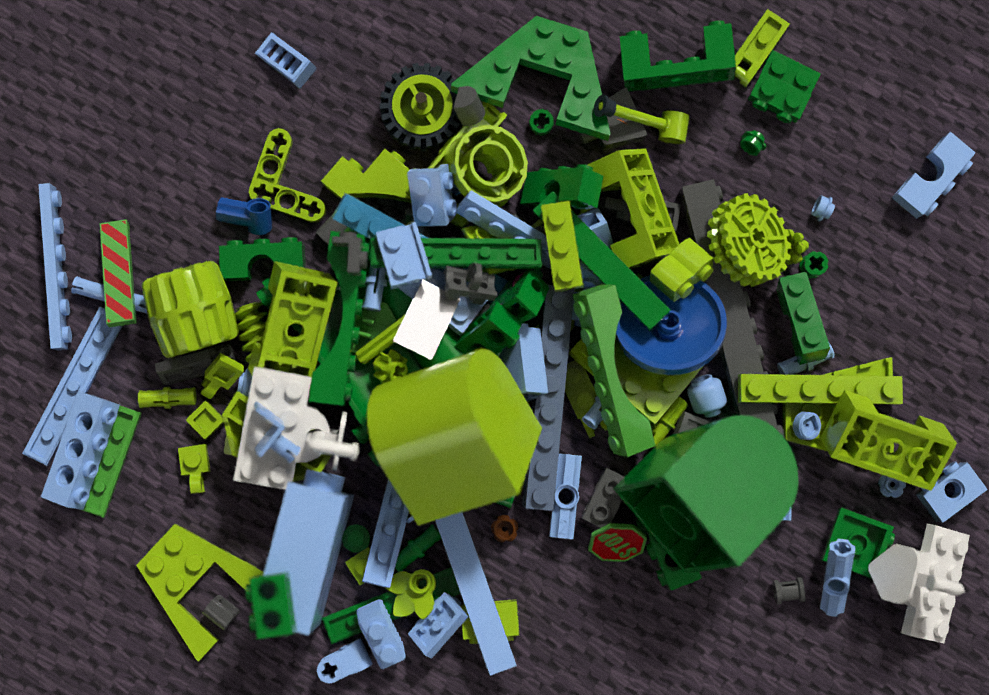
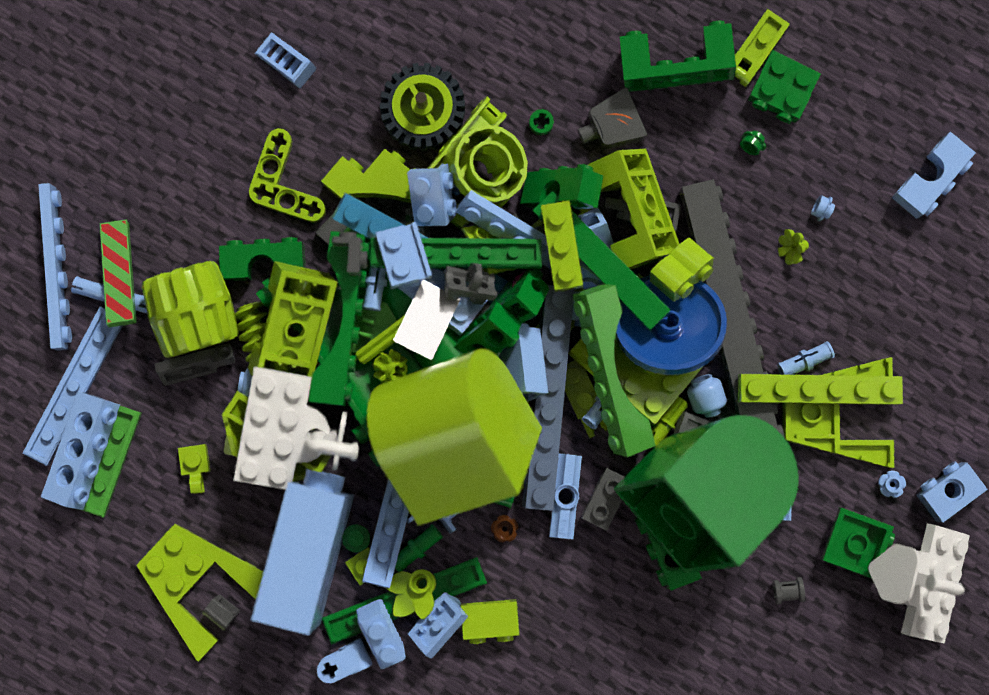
lime pin [138,387,197,409] -> none
lime plate [186,400,224,440] -> none
lime plate [201,353,244,399] -> none
blue piece [216,197,272,235] -> none
green brick [246,572,297,639] -> none
light blue bracket [253,401,301,463] -> none
light blue tile [435,512,517,675] -> none
green wing [450,16,611,141] -> none
dark grey brick [454,86,485,126] -> none
piece [588,523,647,562] -> none
lime piece [594,95,689,144] -> none
lime piece [707,193,791,287] -> none
green arch [776,272,830,365] -> none
light blue tile [793,412,821,440] -> none
green bush [799,251,828,279] -> none
light blue piece [820,539,855,617] -> none
lime plate [821,390,957,491] -> none

